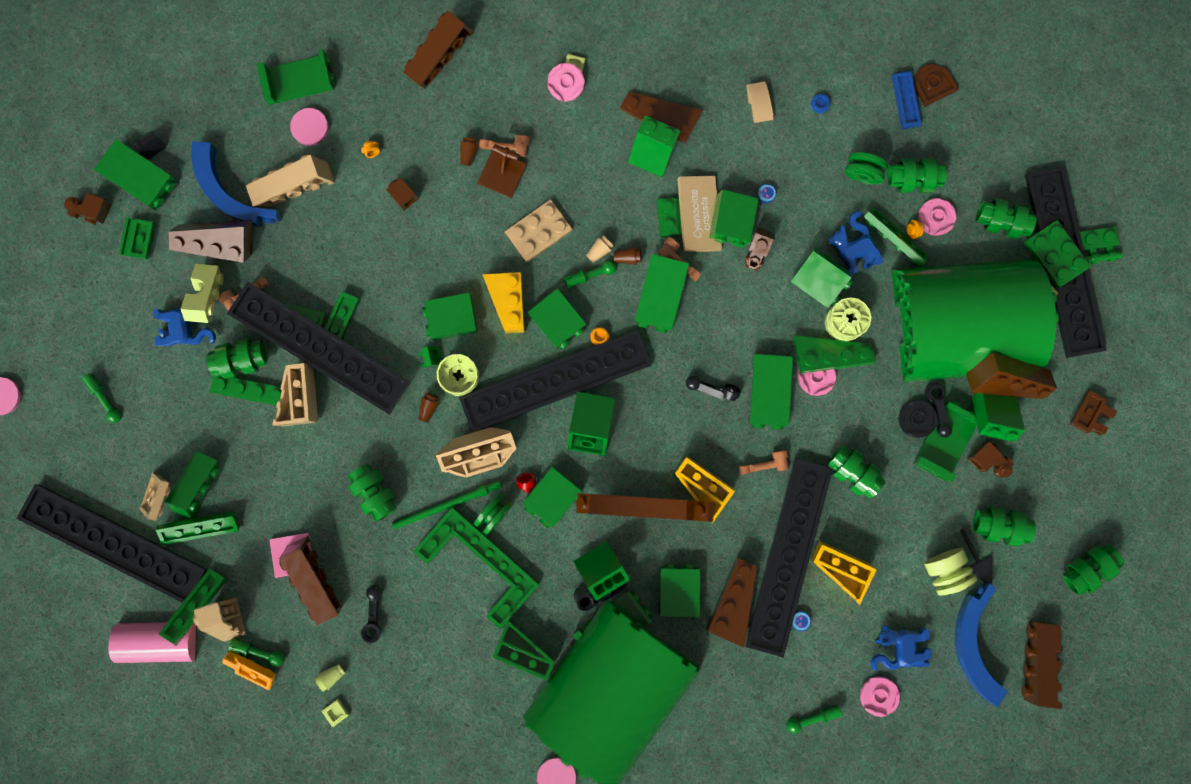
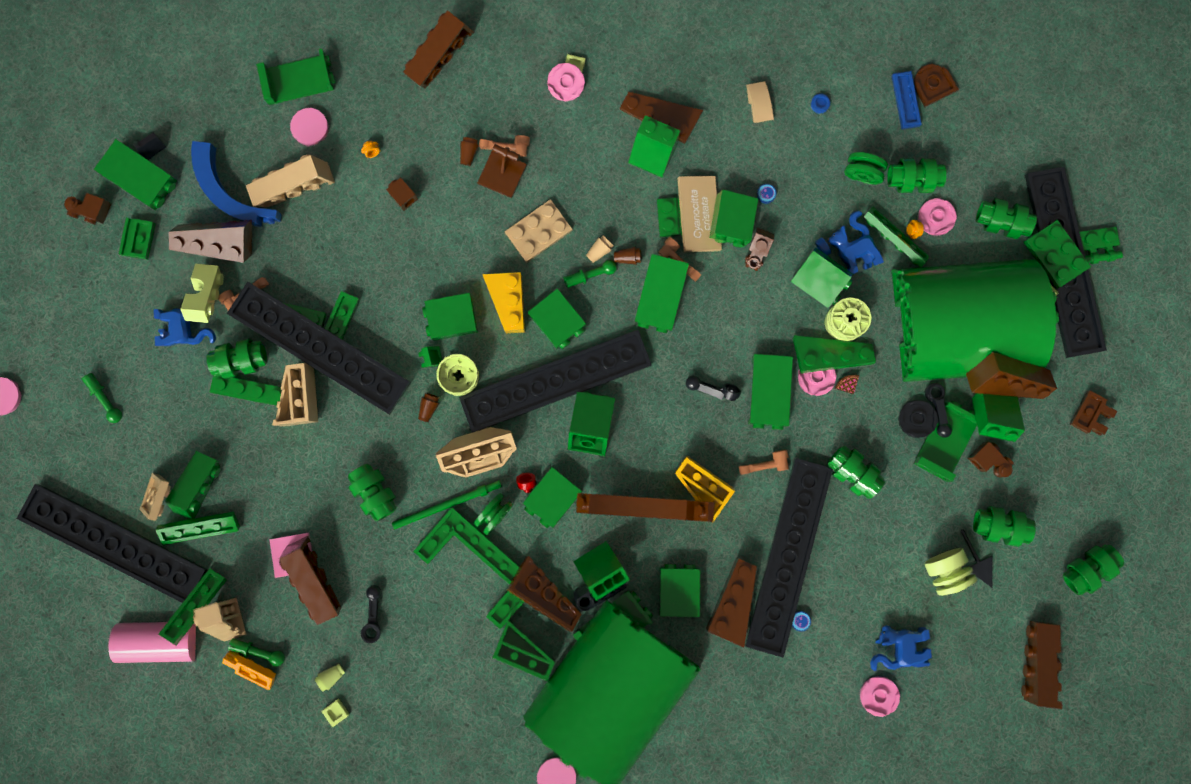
light orange plate [590,327,609,345] -> none
green pin [786,704,843,734] -> none
yellow wedge [811,540,877,605] -> none
blue arch [955,583,1008,708] -> none
none -> reddish brown wing [507,556,582,632]
none -> blue tile [815,237,831,256]
none -> reddish brown tile [834,375,859,394]

